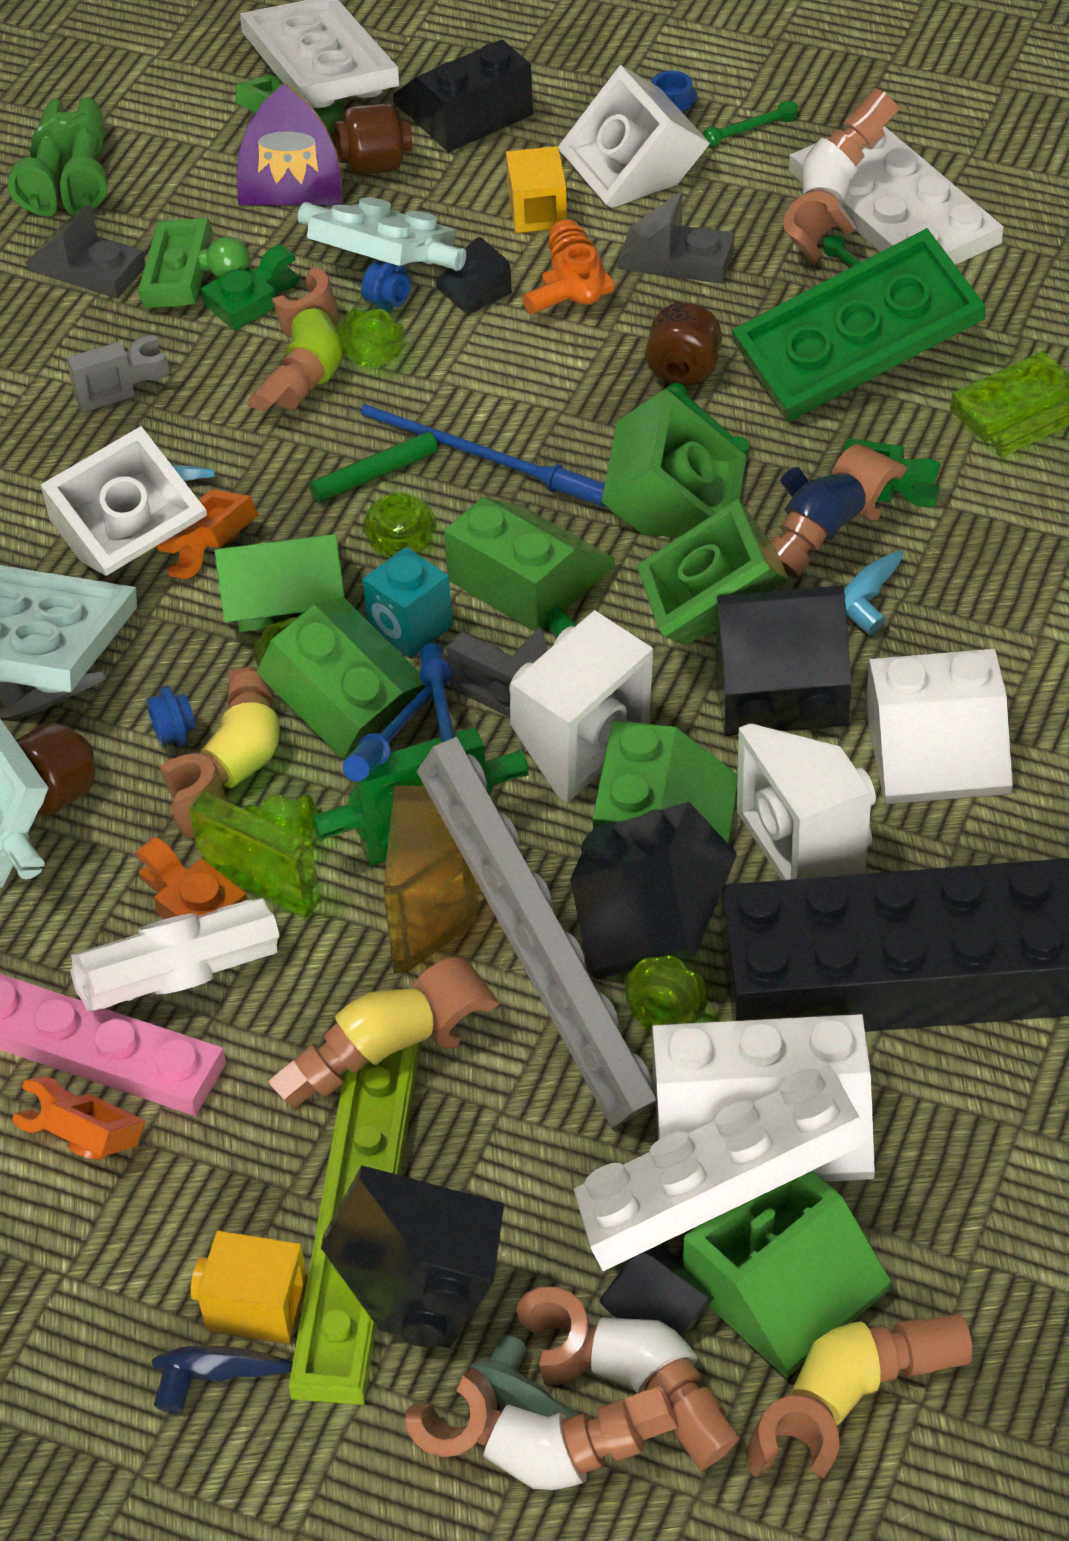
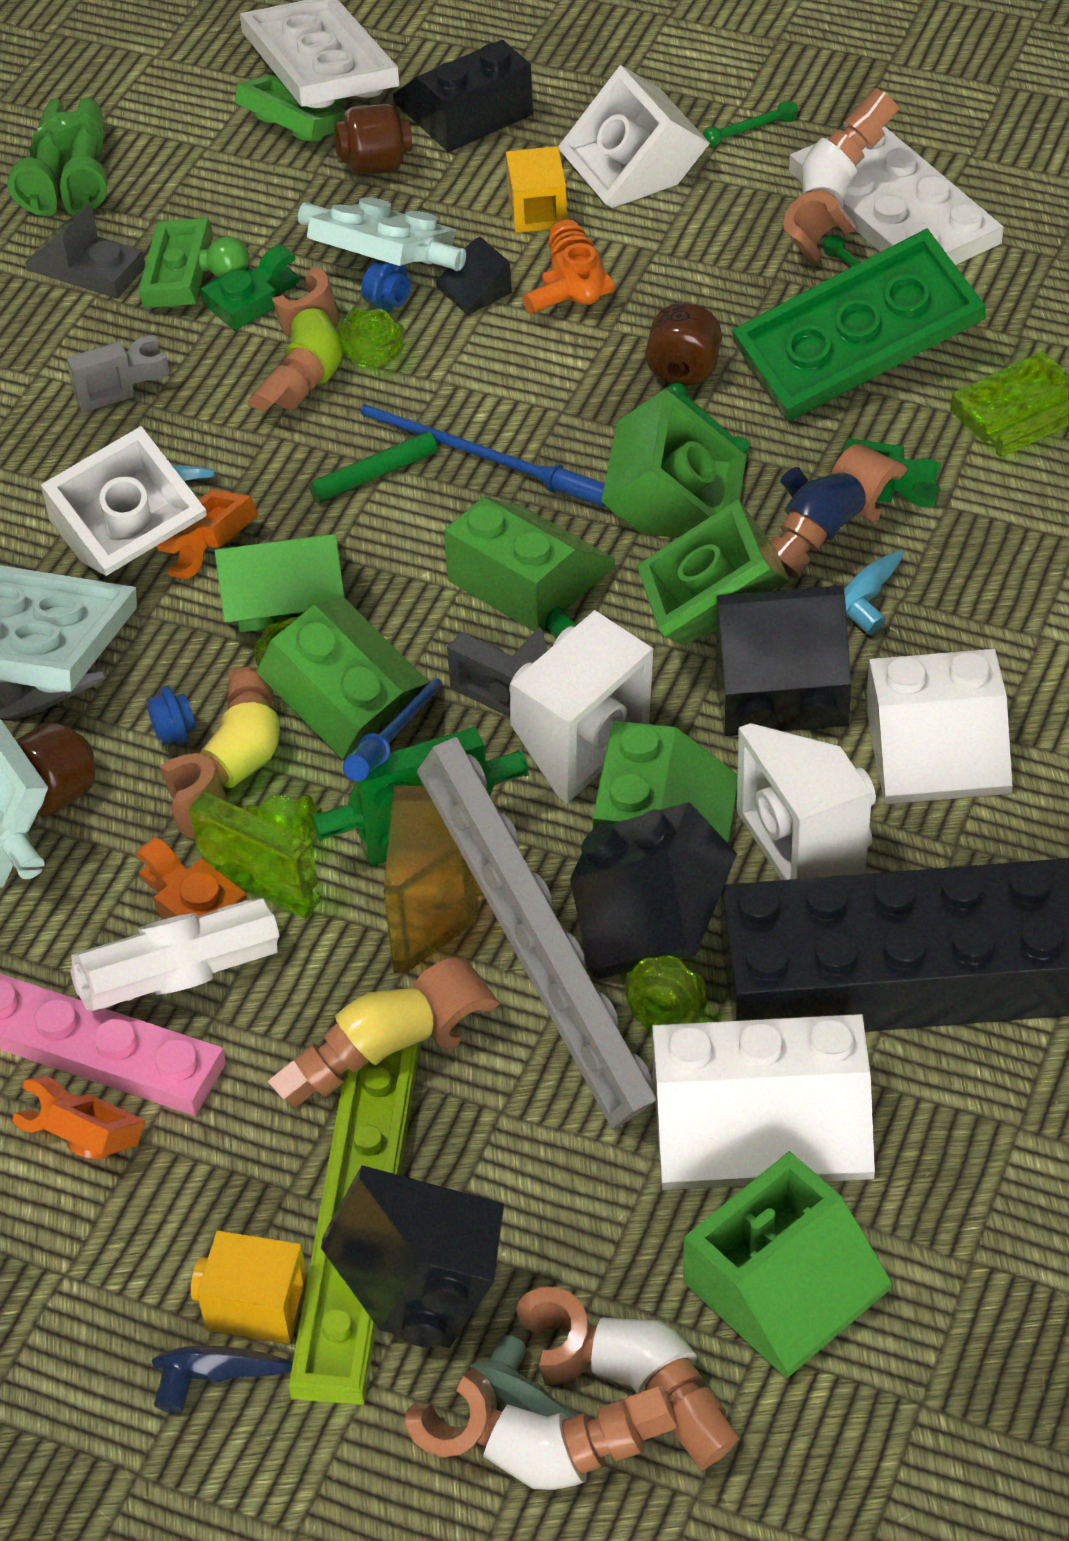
dark purple shield [237,82,343,205] -> none
teal brick [362,546,453,658] -> none
clear neon green plate [363,492,437,557] -> none
blue piece [420,643,454,743] -> none
white plate [574,1065,872,1271] -> none
black slope [599,1248,714,1338] -> none
dark grey slope [618,193,735,284] -> none
blue plate [651,71,697,114] -> none
nougat piece [746,1313,973,1479] -> none

